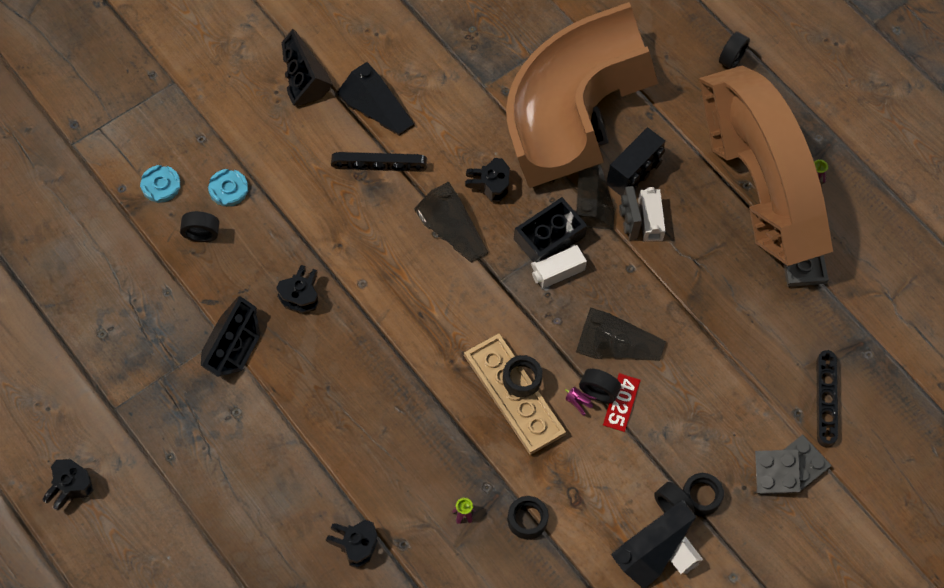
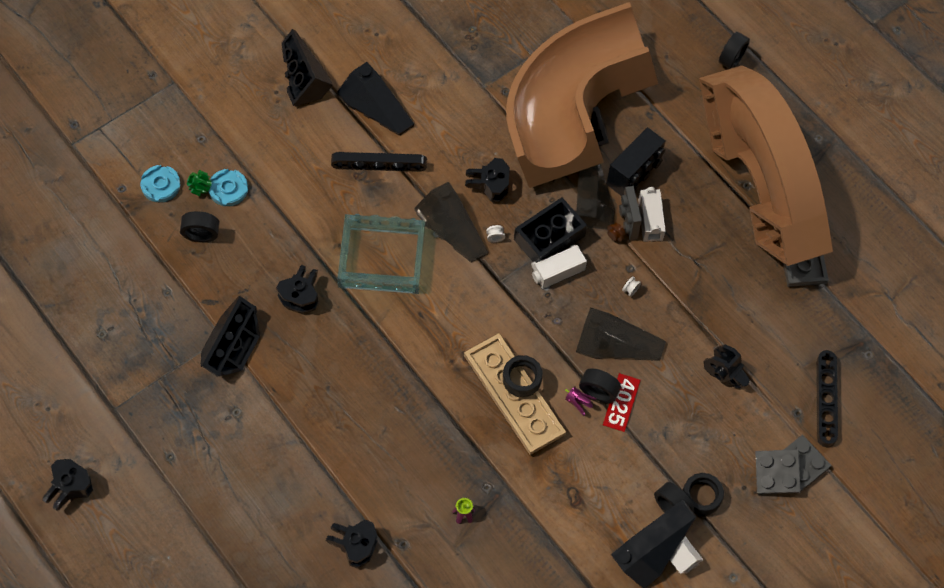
black tyre [507,496,549,540] -> none
lime piece [814,159,828,183] -> none
none -> green gear [187,170,212,196]
none -> clear light blue window [337,214,425,294]
none -> white bush [486,225,505,243]
none -> reddish brown plate [607,223,626,242]
none -> white bush [622,276,641,297]
none -> black hinge [703,344,750,389]

